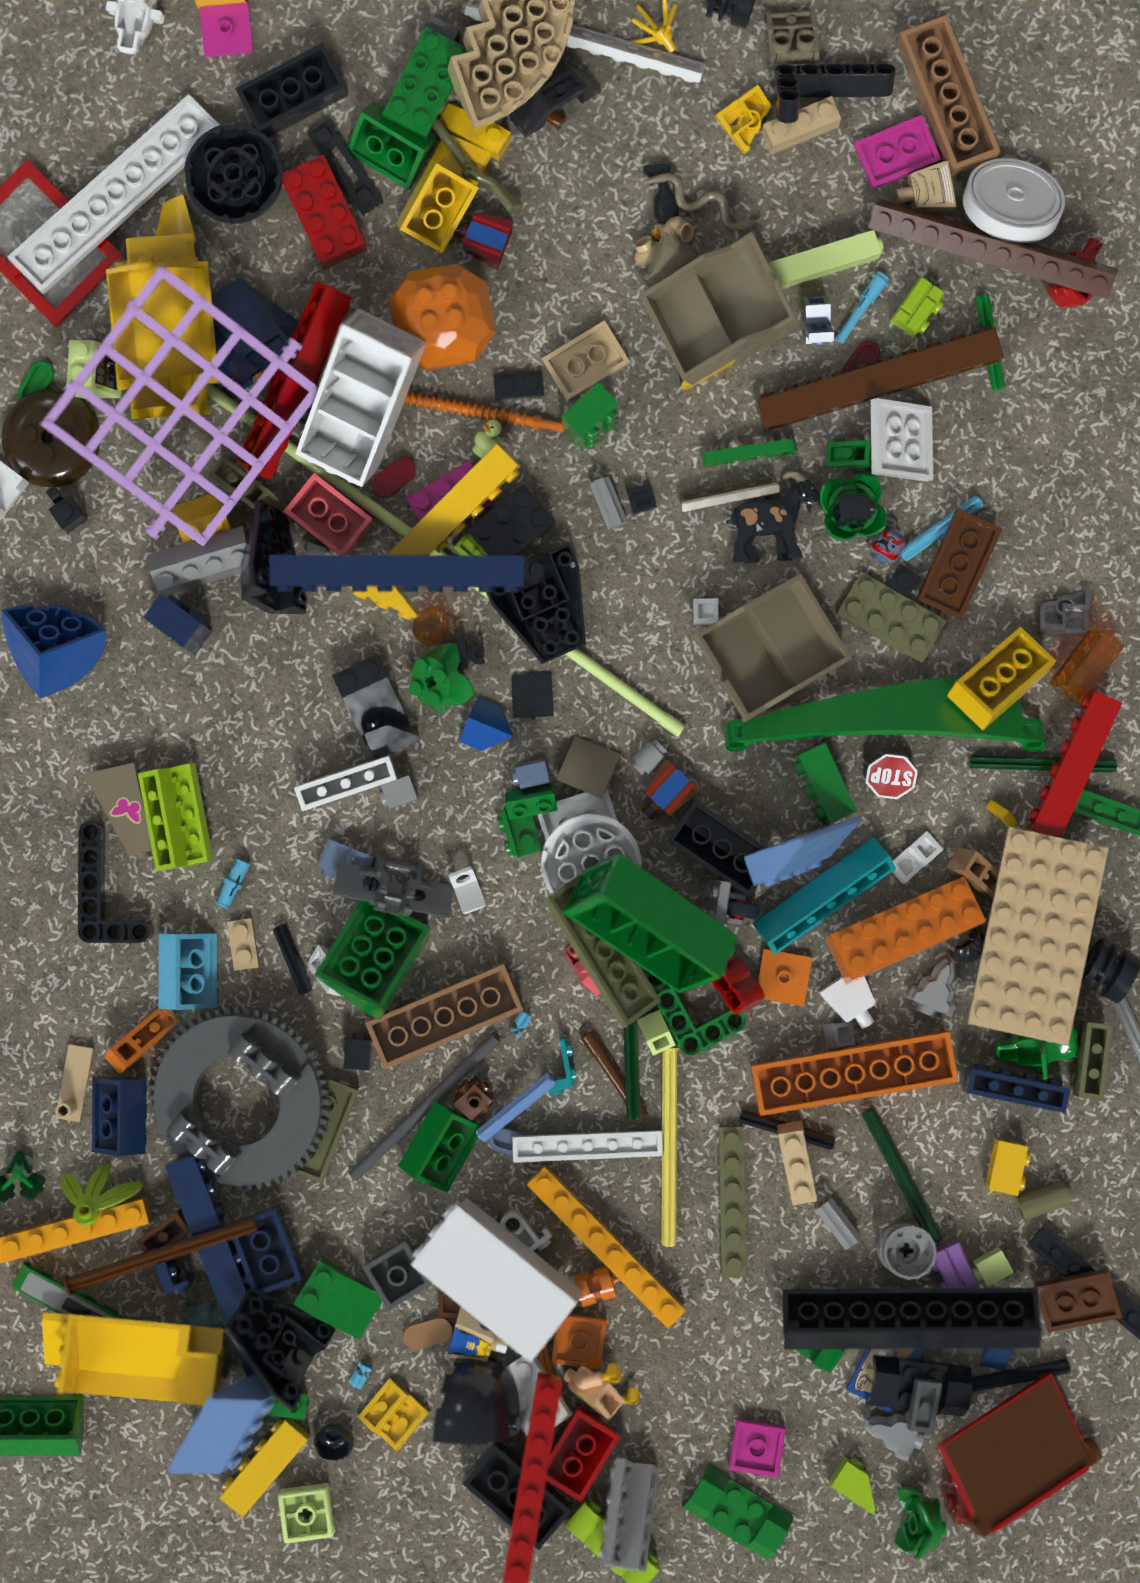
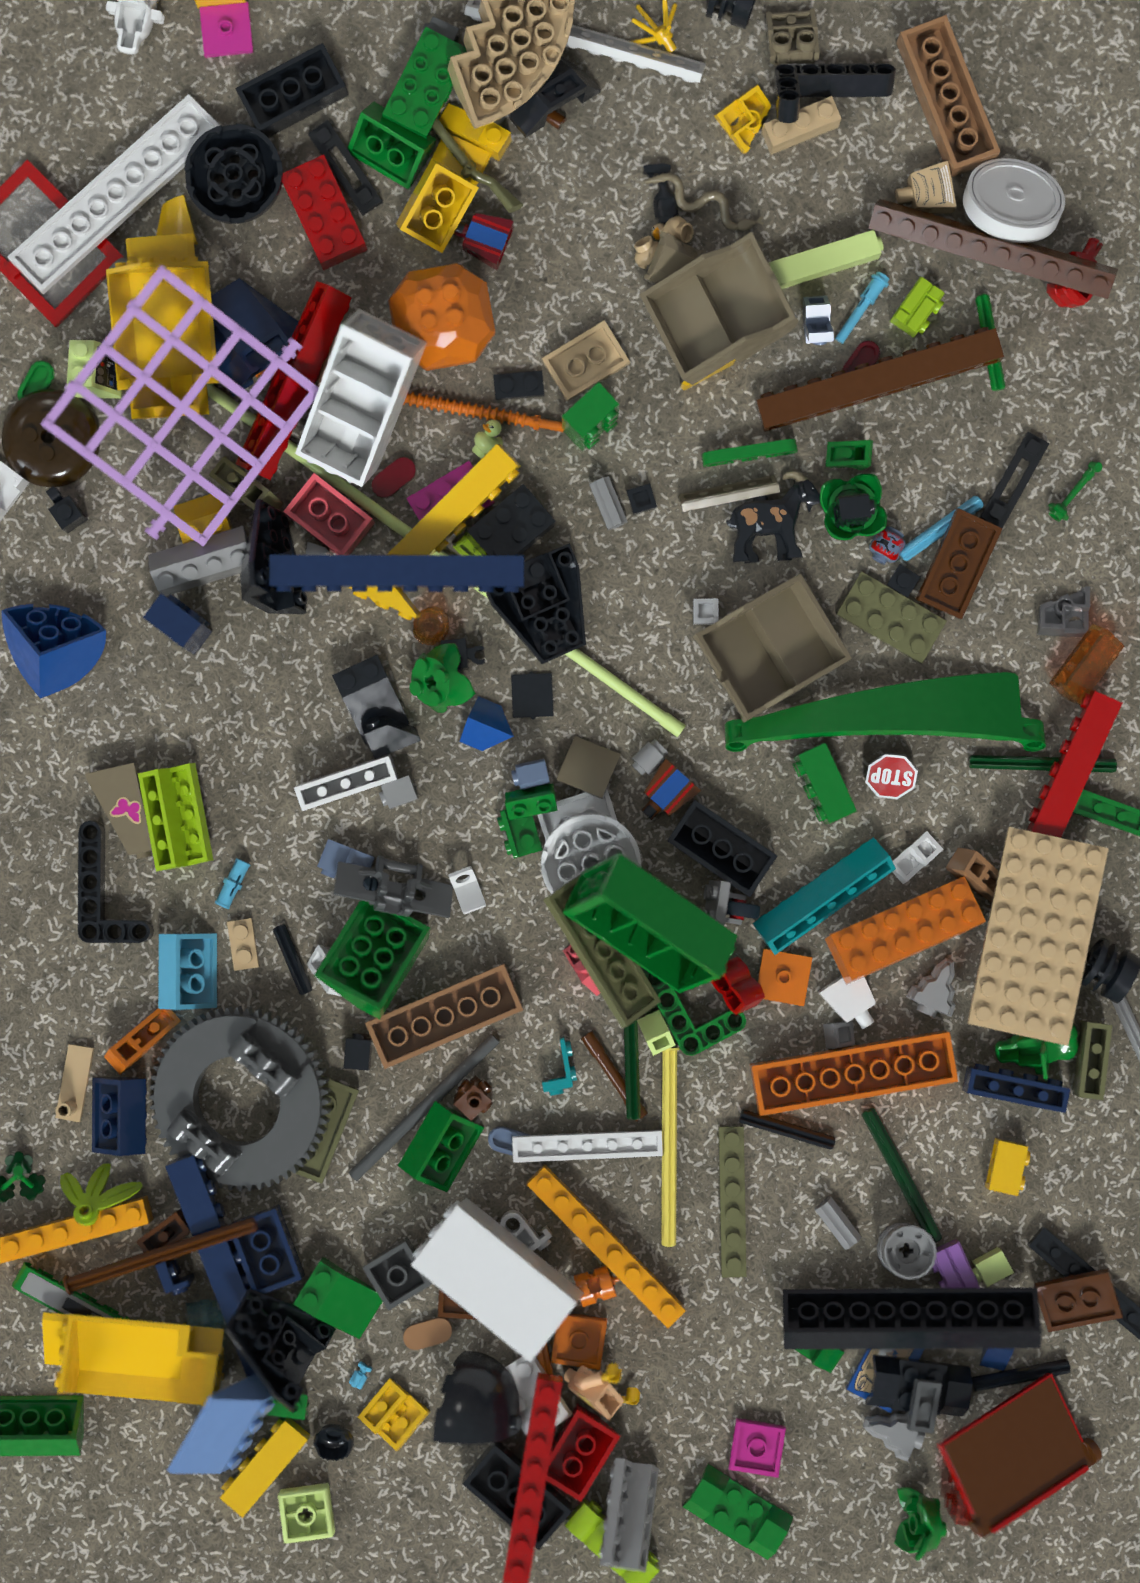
torso [447,1306,508,1362] -> none
medium blue axle [476,1073,556,1142] -> none
medium azure piece [510,1011,532,1037] -> none
medium blue slope [744,816,861,887] -> none
tan brick [777,1120,817,1205] -> none
lime slope [828,1456,876,1515] -> none
dark pink plate [853,115,941,190] -> none
white plate [871,398,933,481] -> none
yellow brick [947,626,1056,730] -> none
black hair [949,929,985,963] -> none
yellow tile [986,800,1017,828] -> none
olive brick [1015,1181,1074,1221] -> none
none -> black container [980,432,1050,528]
none -> green piece [1048,461,1102,522]

